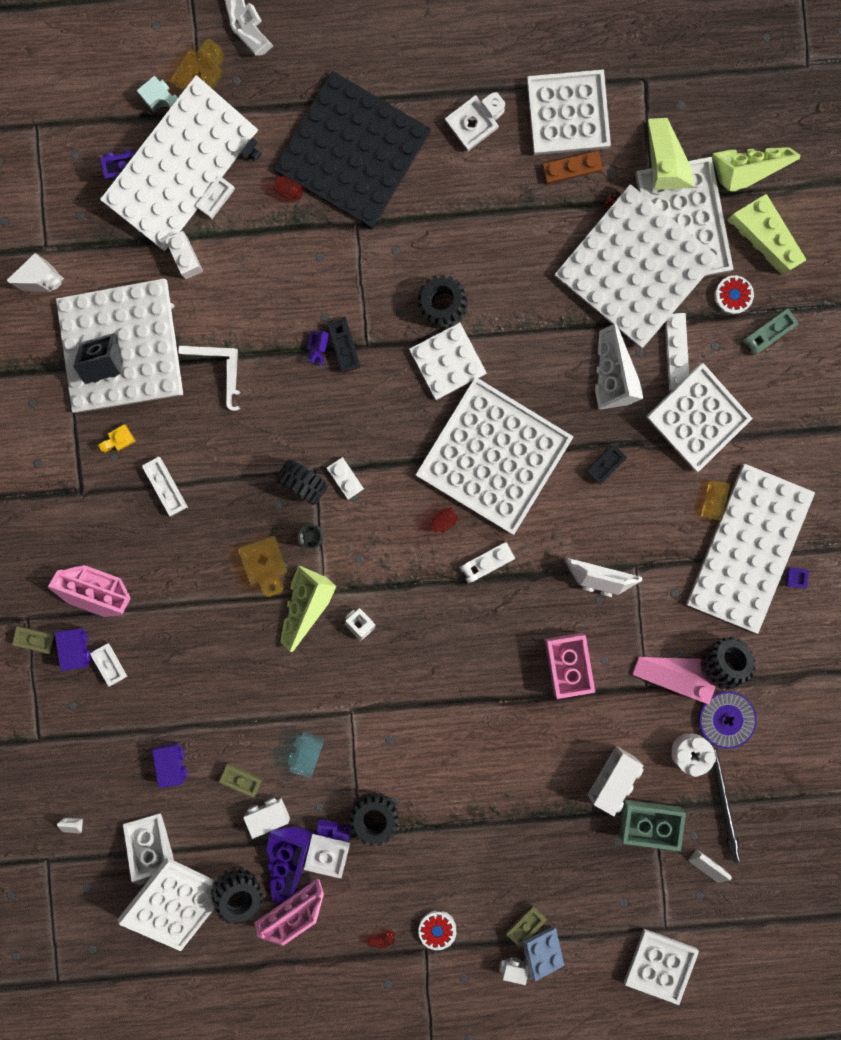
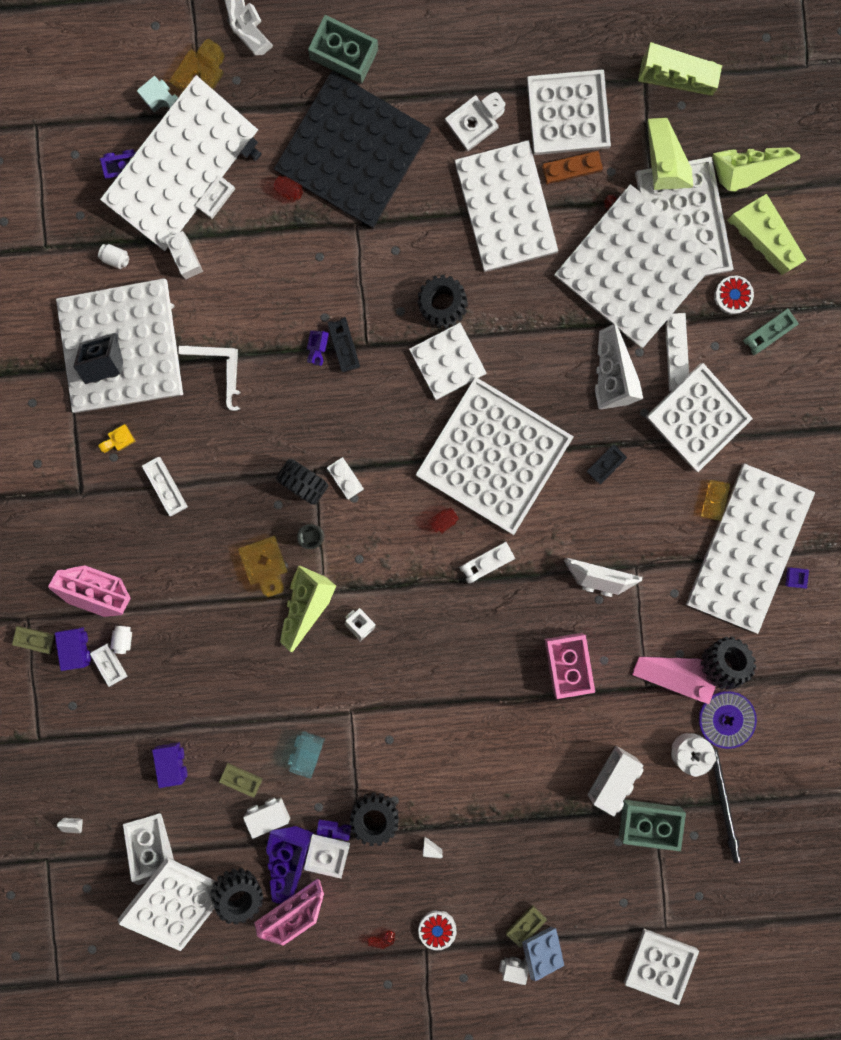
white slope [7,253,64,292] -> none
white slope [689,850,732,883] -> none
none -> white brick [98,244,129,269]
none -> white brick [110,626,132,654]
none -> sand green brick [308,15,378,84]
none -> white slope [423,837,442,858]
none -> white plate [455,140,558,272]
none -> yellowish green wedge [638,43,722,95]

